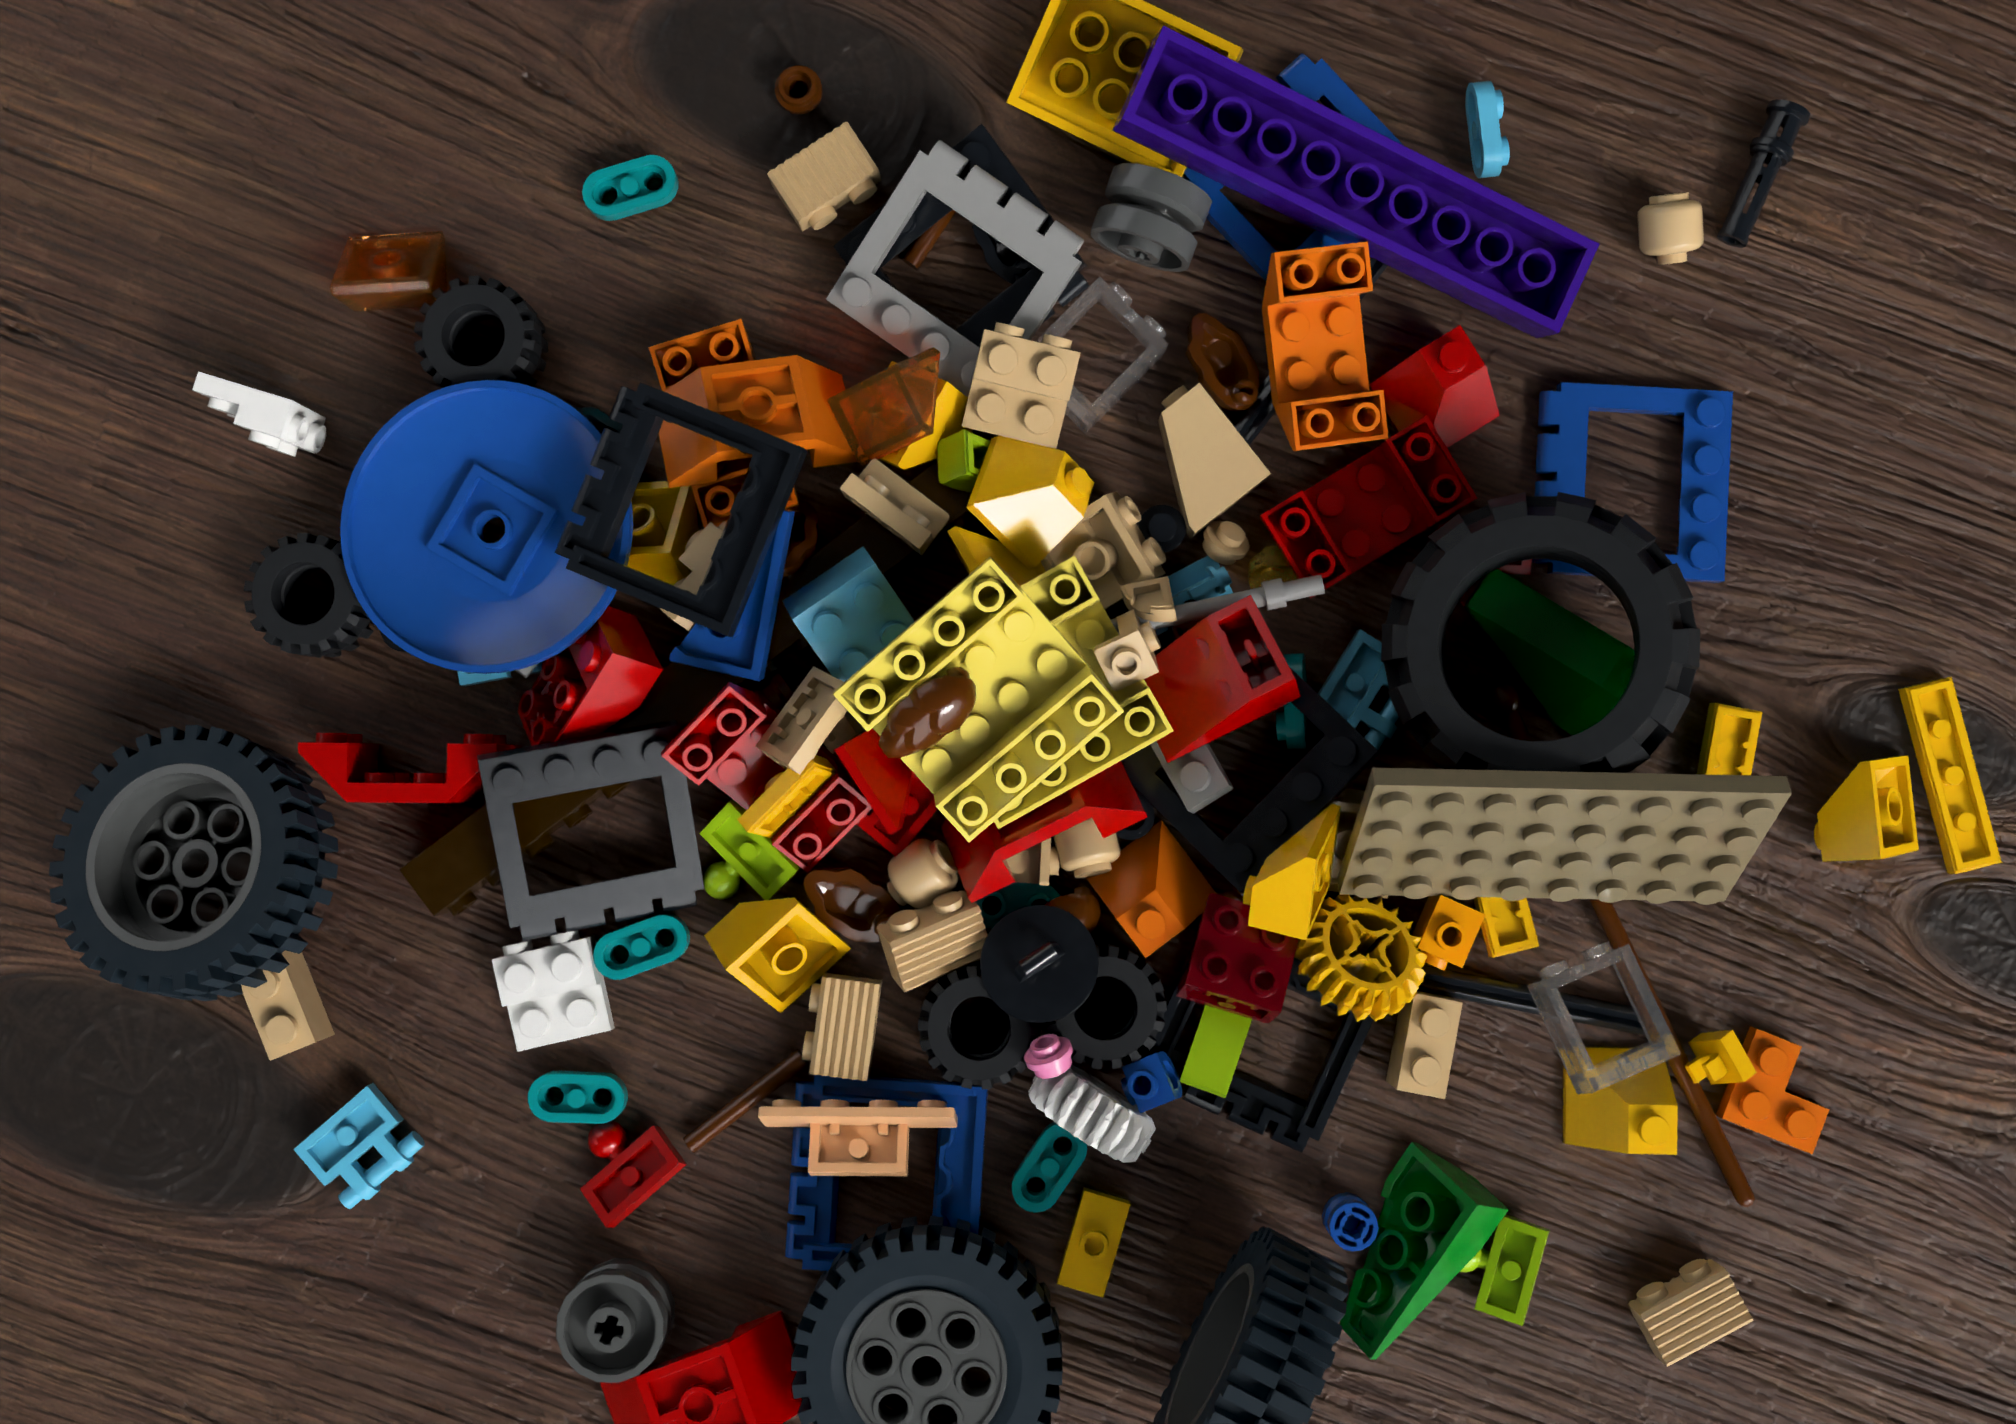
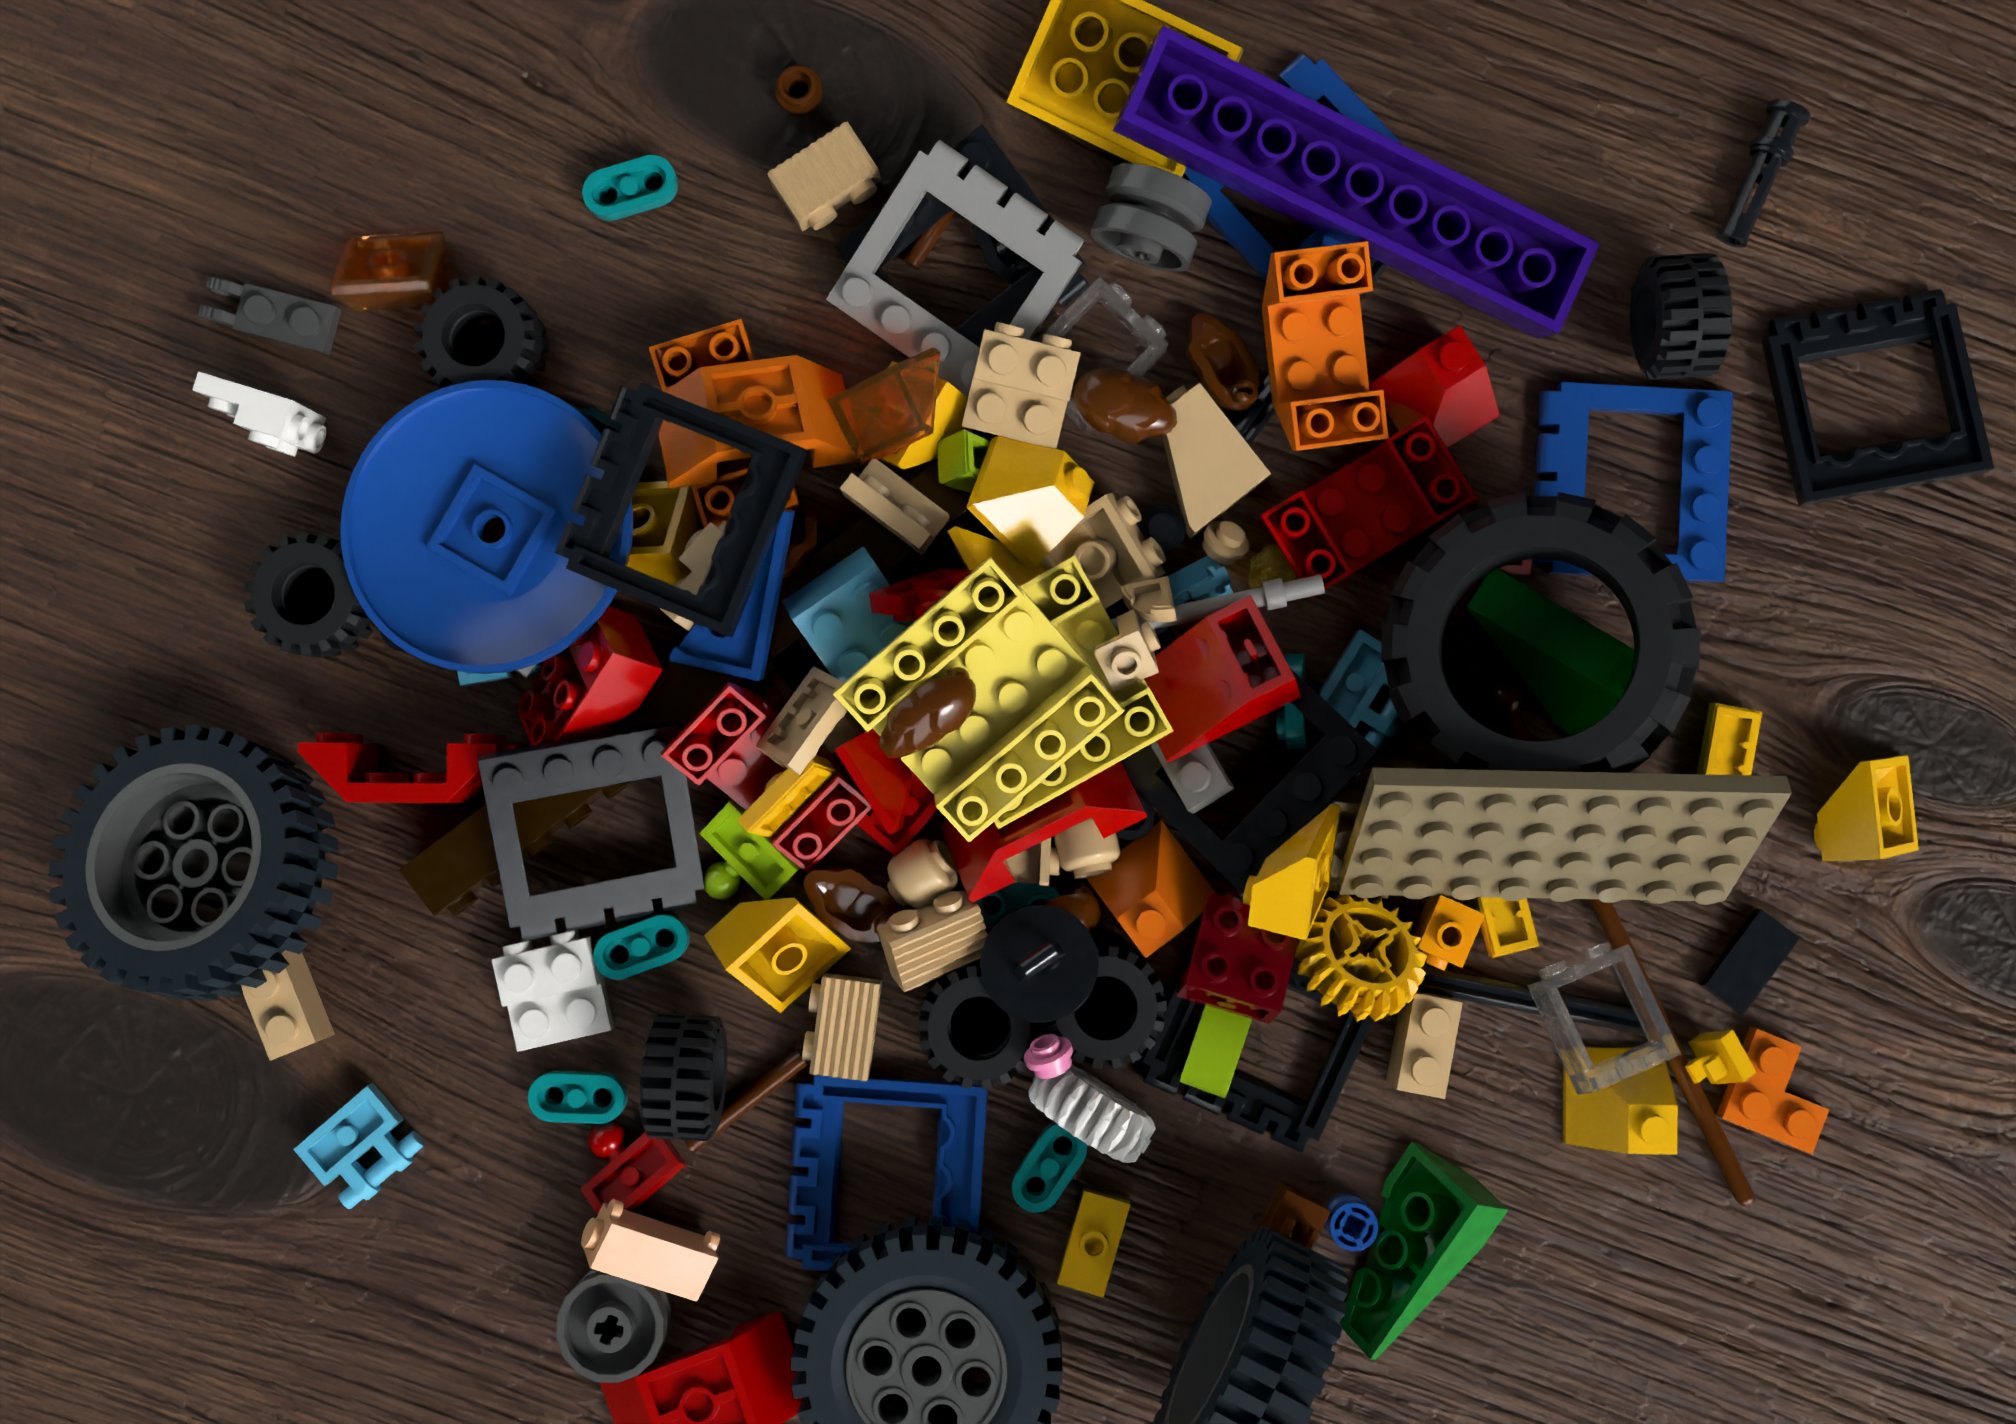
light nougat bracket [758,1099,958,1177] -> none
blue plate [1121,1051,1182,1113] -> none
lime plate [1460,1215,1550,1326] -> none
medium azure plate [1465,81,1510,178] -> none
tan brick [1627,1259,1753,1367] -> none
tan head [1637,192,1704,265] -> none
yellow tile [1898,677,2002,874] -> none
none -> dark grey hinge [197,277,342,355]
none -> light nougat brick [581,1199,720,1302]
none -> black tyre [640,1014,728,1141]
none -> red plate [869,567,974,622]
none -> reddish brown arm [1071,368,1177,444]
none -> reddish brown brick [1256,1180,1331,1250]
none -> black tyre [1630,253,1733,379]
none -> black tile [1699,908,1800,1015]
none -> black hinge [1762,289,1994,507]

